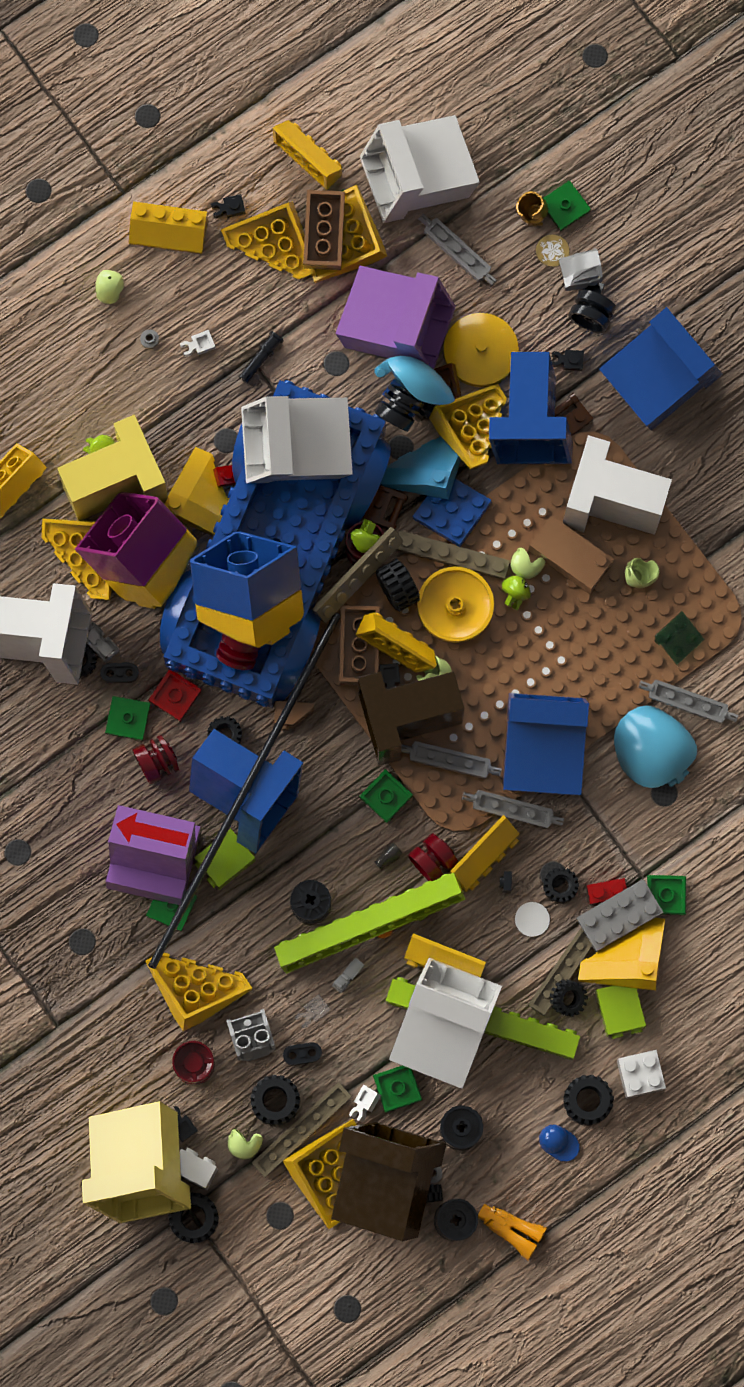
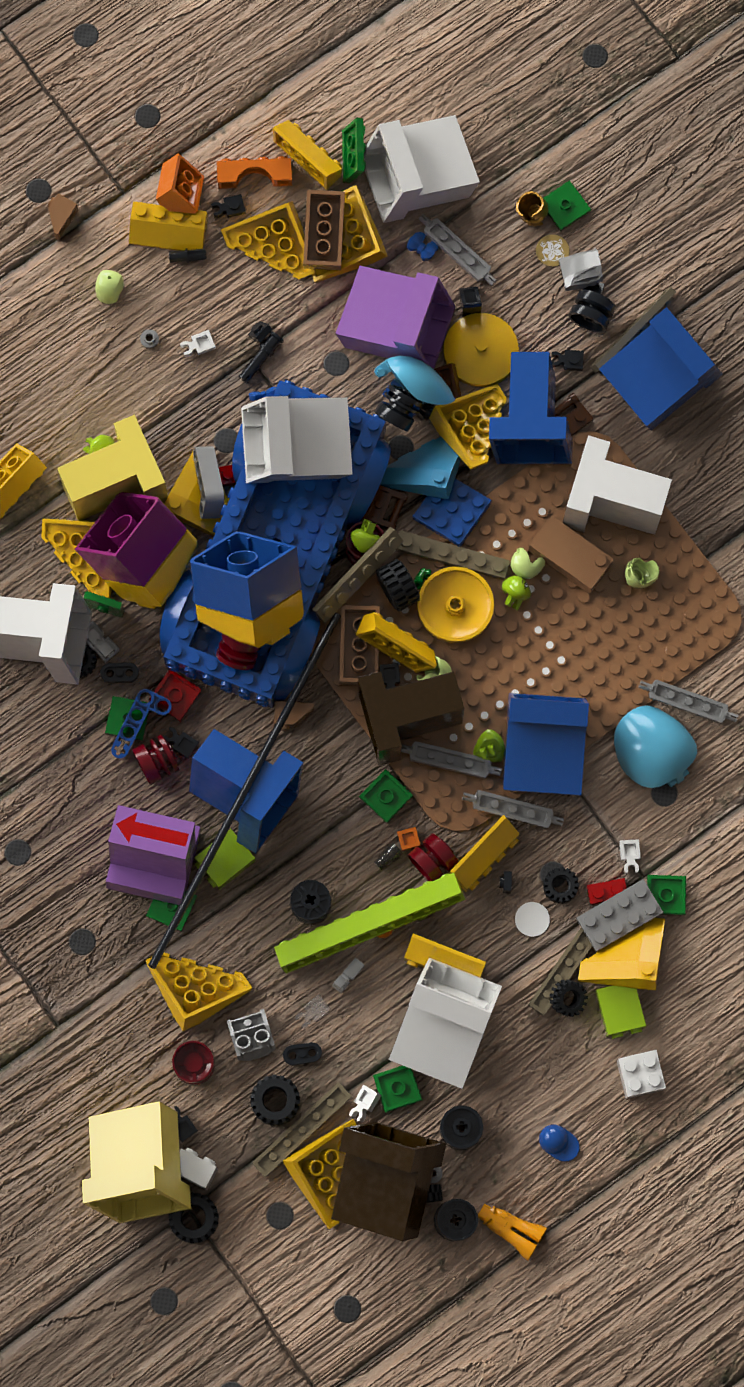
black tyre [207,716,242,744] -> none
yellowish green helmet [228,1129,263,1160] -> none
lime brick [386,977,580,1061] -> none
black tyre [563,1075,614,1126] -> none
clear green hinge [654,611,705,665] -> none
none -> medium nougat slope [48,193,79,240]
none -> green plate [84,591,124,618]
none -> blue beam [111,689,172,759]
none -> orange slope [156,153,204,214]
none -> black plate [163,727,199,759]
none -> black axle [169,248,207,263]
none -> light grey beam [193,446,224,519]
none -> orange arch [217,156,292,189]
none -> black plate [248,321,273,343]
none -> blue piece [249,387,276,401]
none -> green plate [342,117,366,184]
none -> orange plate [397,827,421,851]
none -> blue piece [407,232,438,261]
none -> green arm [414,568,432,590]
none -> black slope [459,286,482,317]
none -> lime piece [473,729,505,762]
none -> dark tan plate [591,287,676,372]
none -> white plate [619,839,641,874]

